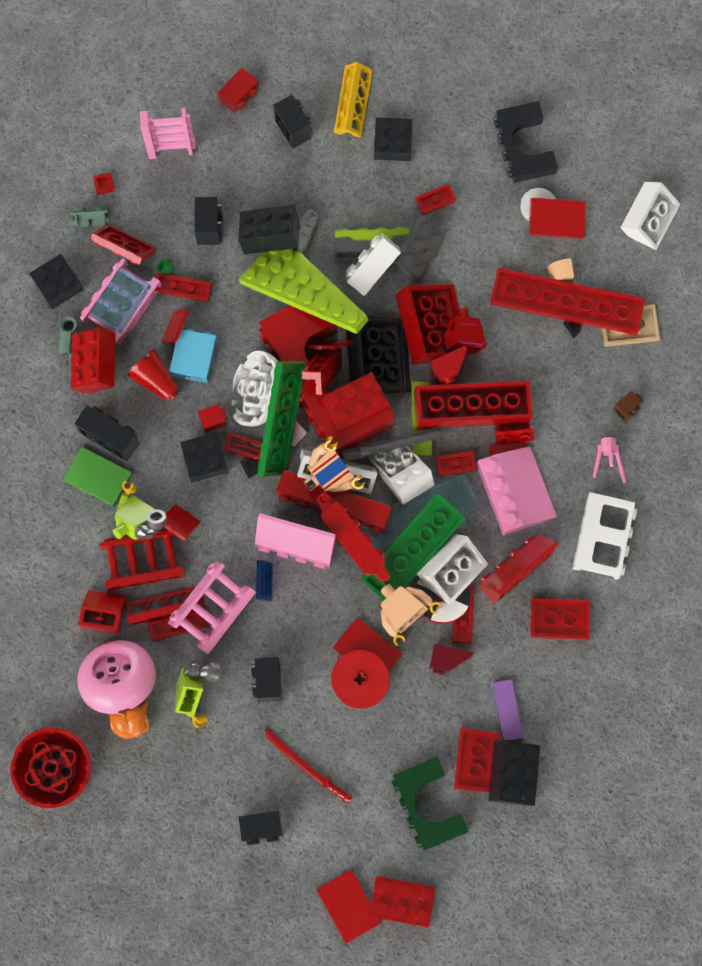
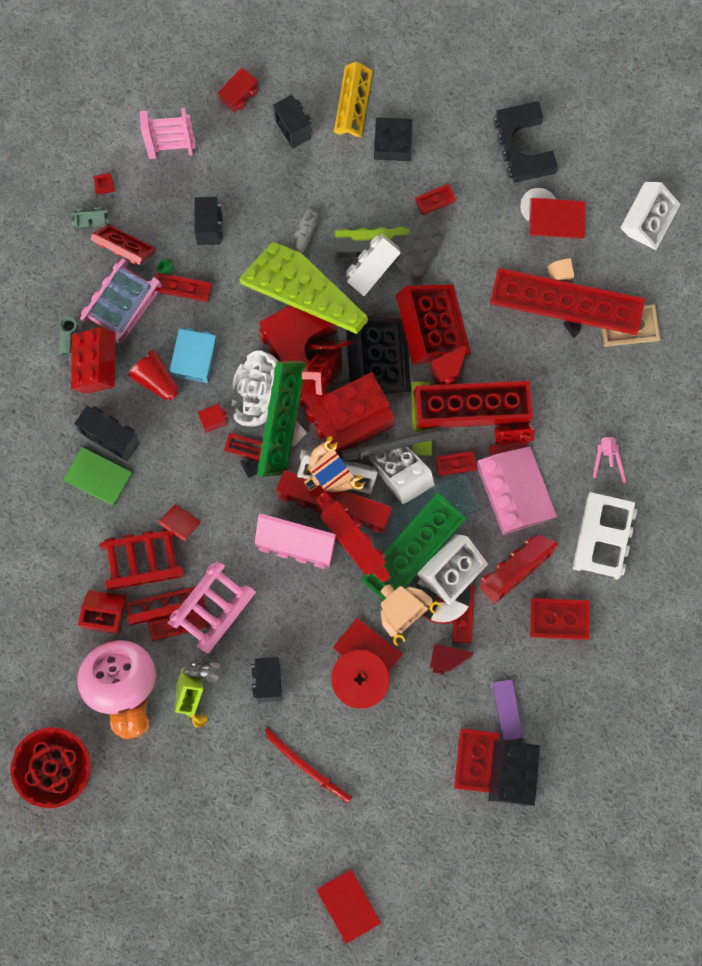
black brick [29,254,84,309] -> none
lime torso [113,480,167,540] -> none
red piece [161,310,189,344] -> none
black brick [180,432,228,483] -> none
black brick [238,205,299,255] -> none
black brick [238,811,283,846] -> none
clear blue tile [256,560,273,601] -> none
red plate [369,876,435,928] -> none
dark green arch [391,757,469,851] -> none
red torso [446,308,487,354] -> none
reddish brown brick [613,391,644,423] -> none

